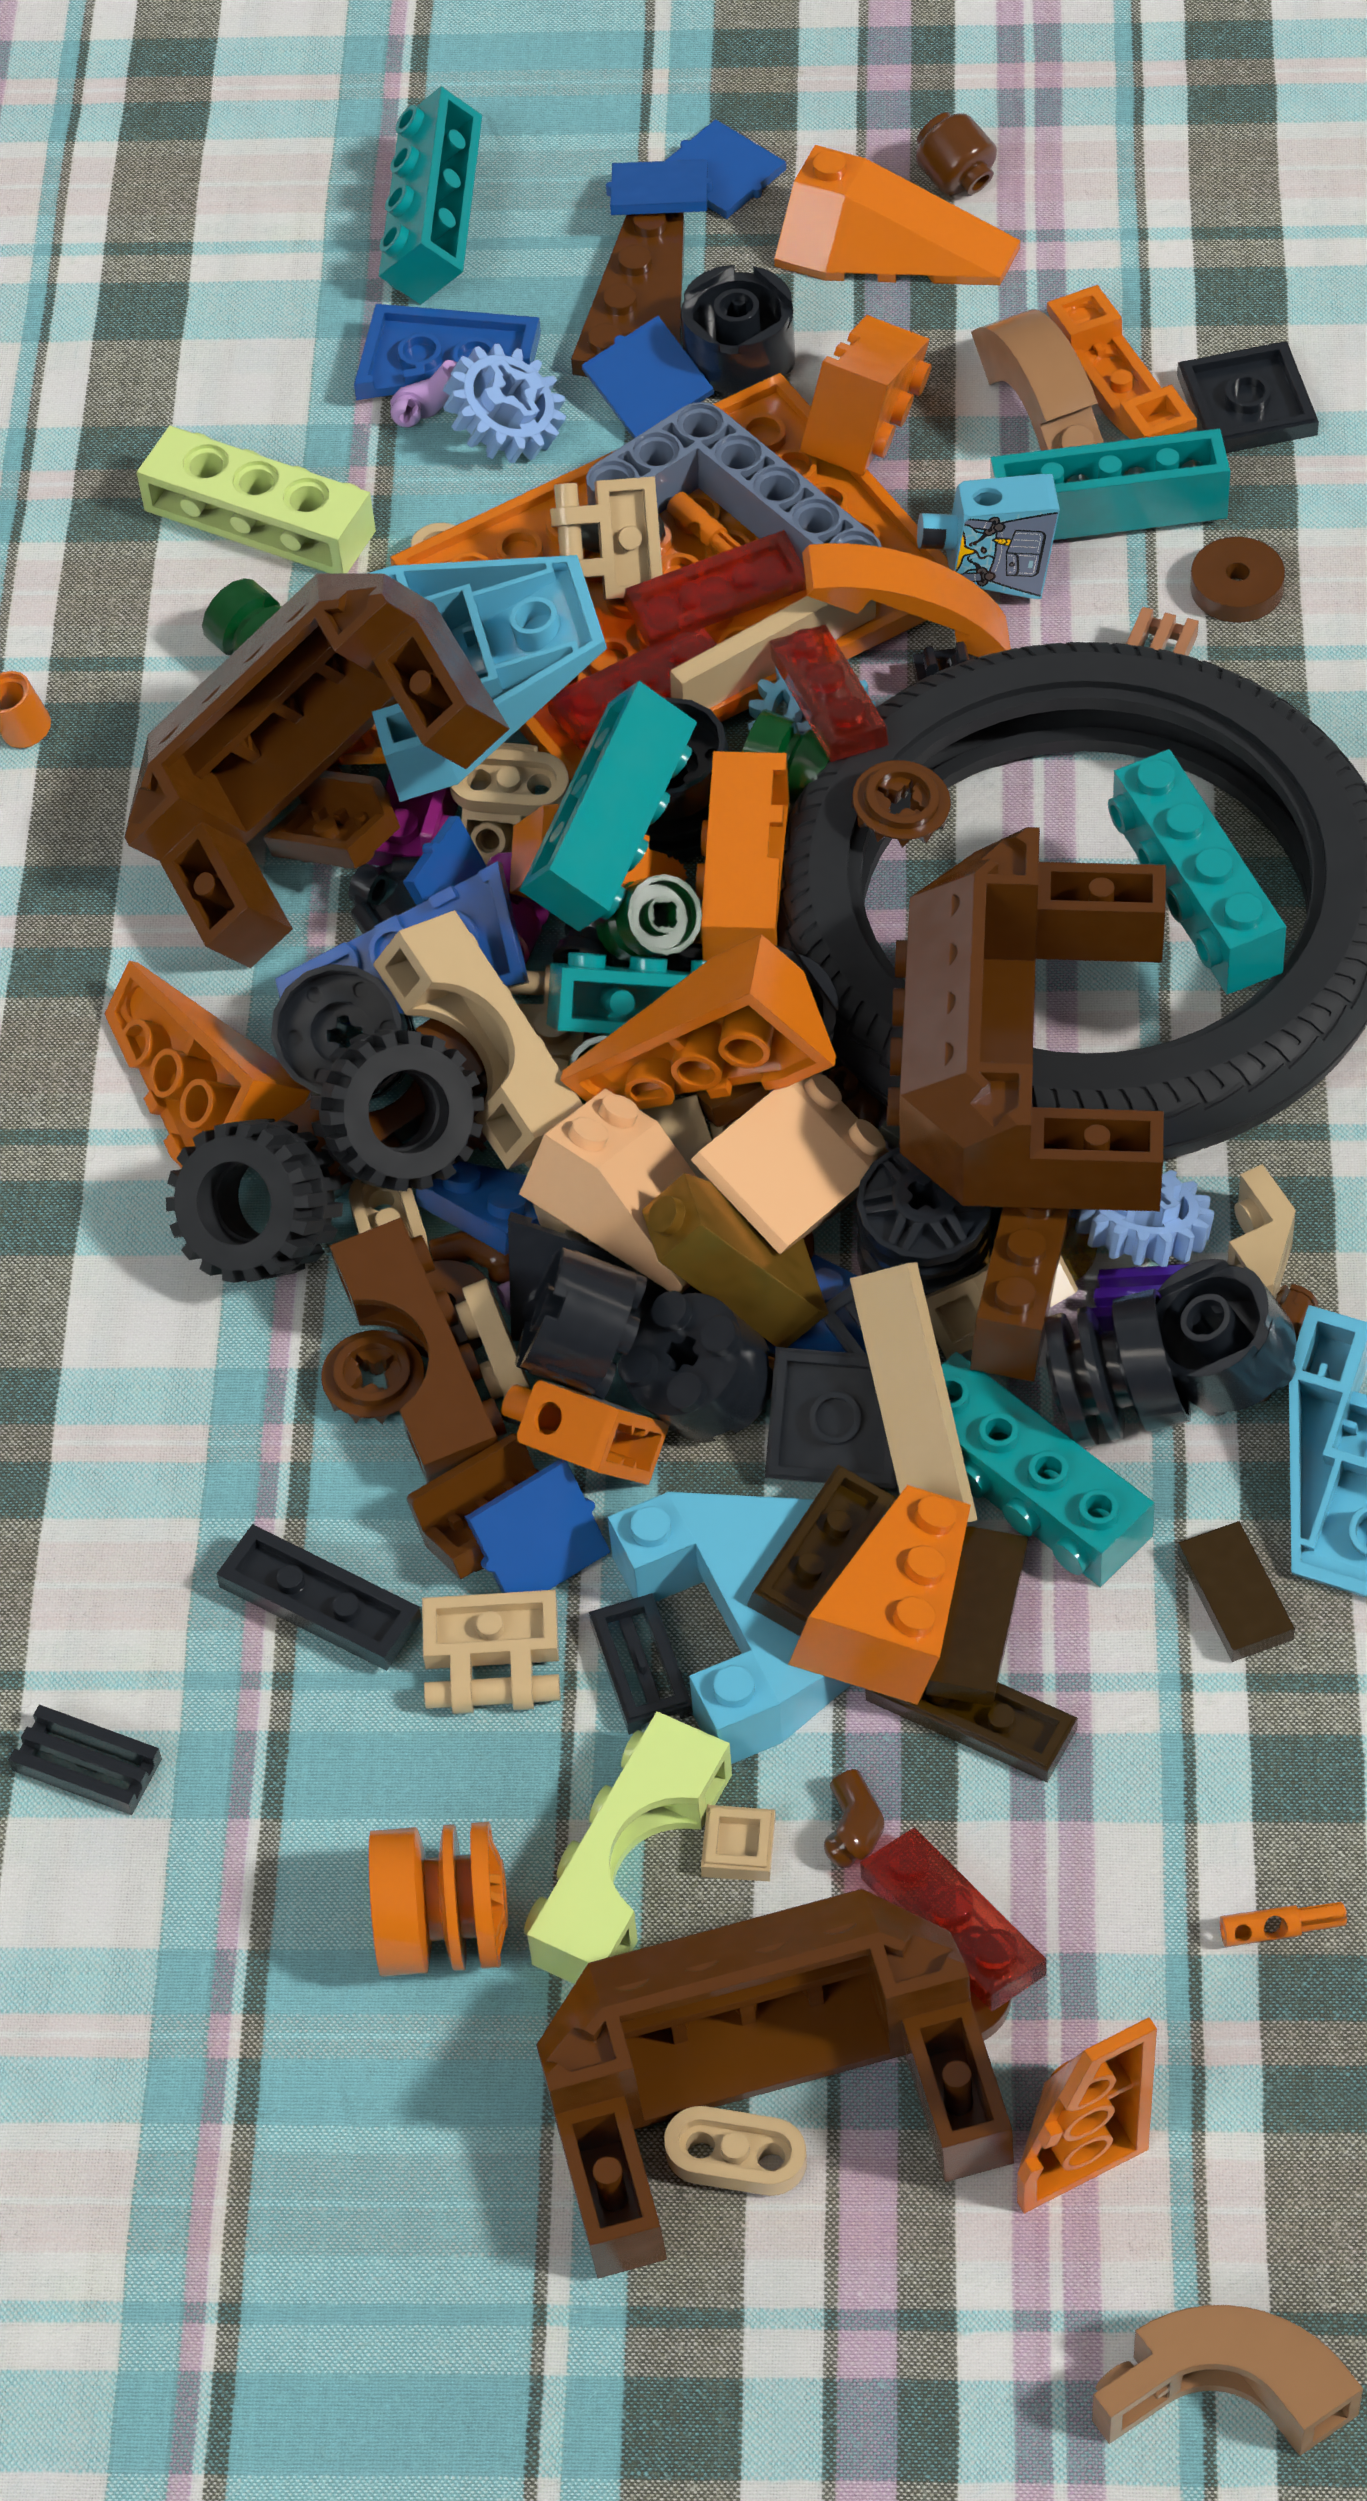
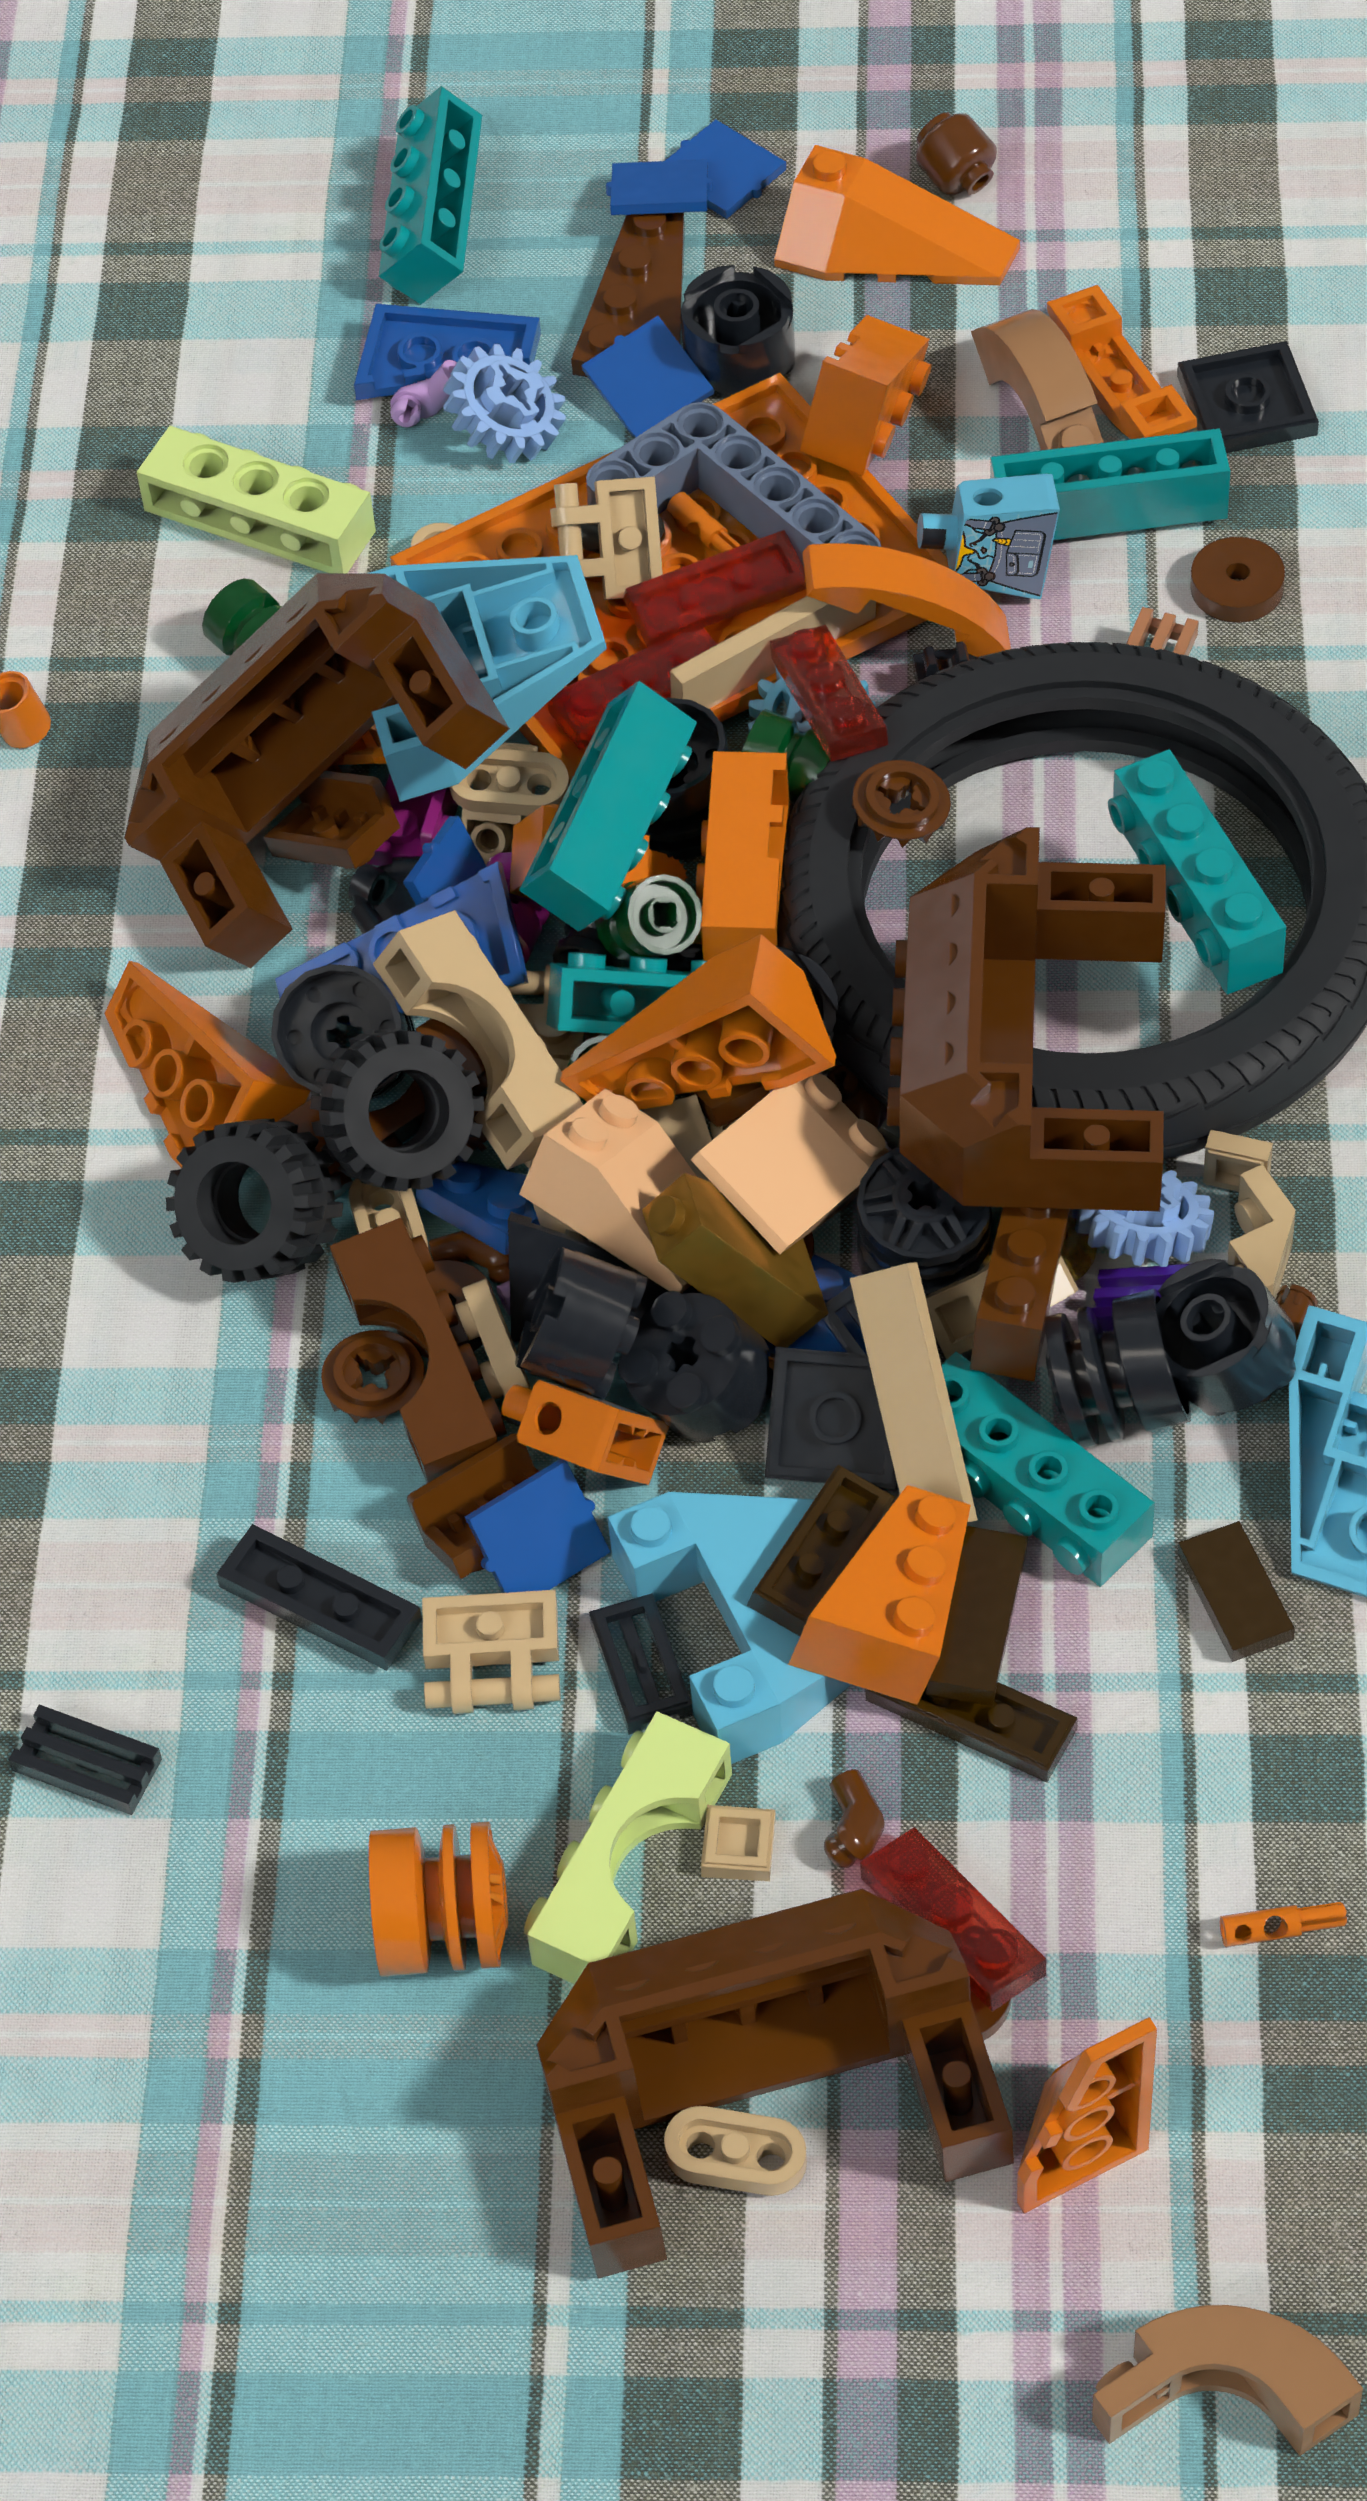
none -> tan tile [1203,1130,1273,1192]

